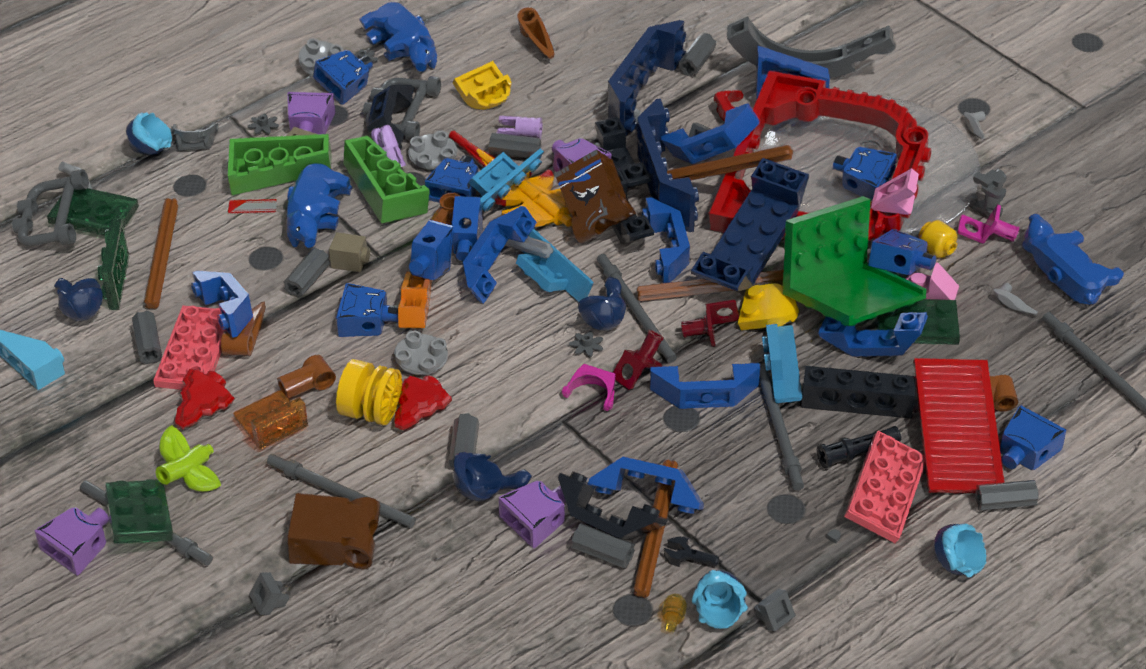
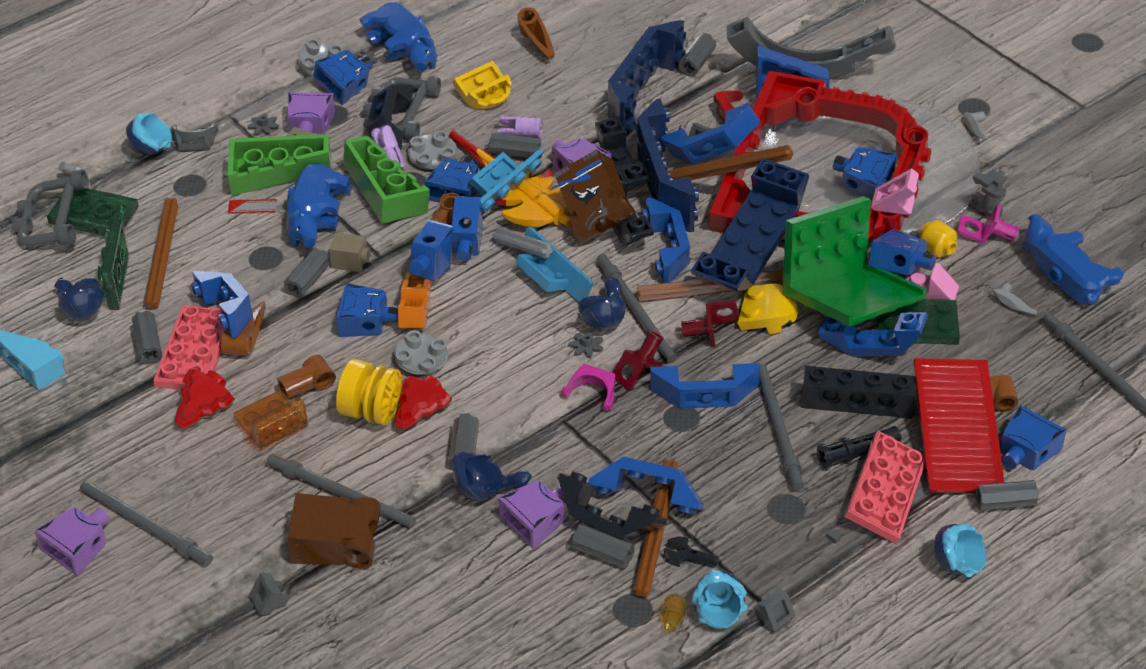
clear green plate [105,479,173,544] -> none
lime plant [155,425,221,492] -> none
blue slope [463,206,537,304] -> none
dark azure bracket [762,324,802,403] -> none

